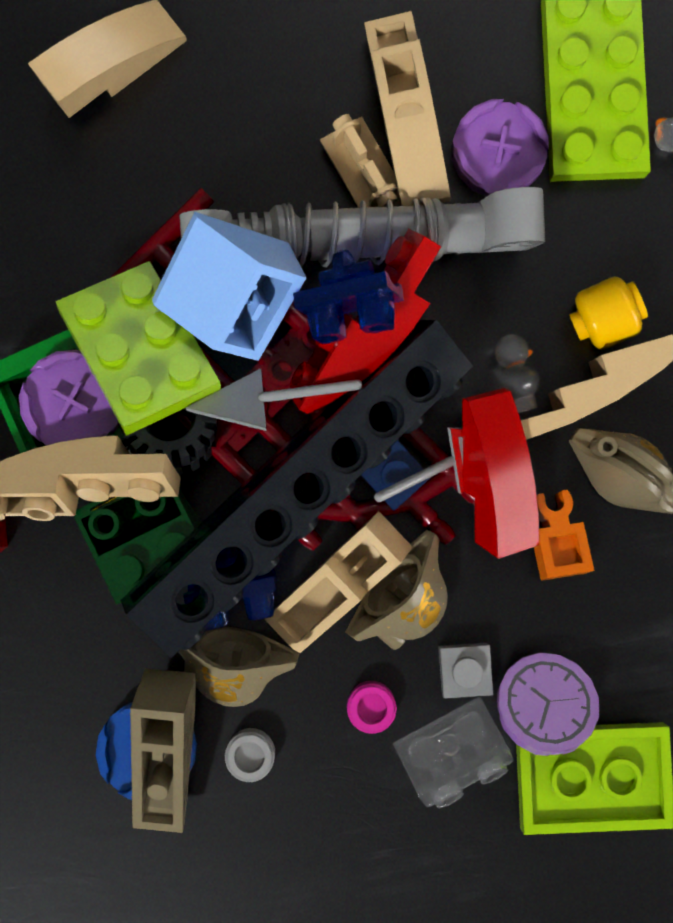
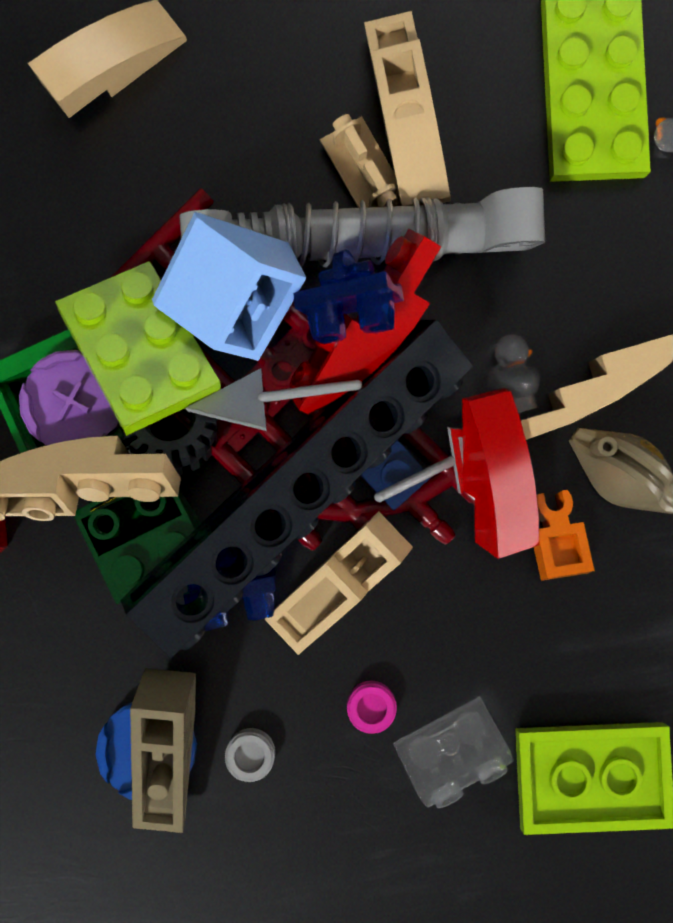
dark tan hat [178,626,300,707] -> none
dark tan hat [345,530,448,650] -> none
light grey plate [438,643,493,698] -> none
medium lavender tile [452,99,549,196] -> none
medium lavender tile [497,653,599,756] -> none
yellow head [569,276,648,350] -> none

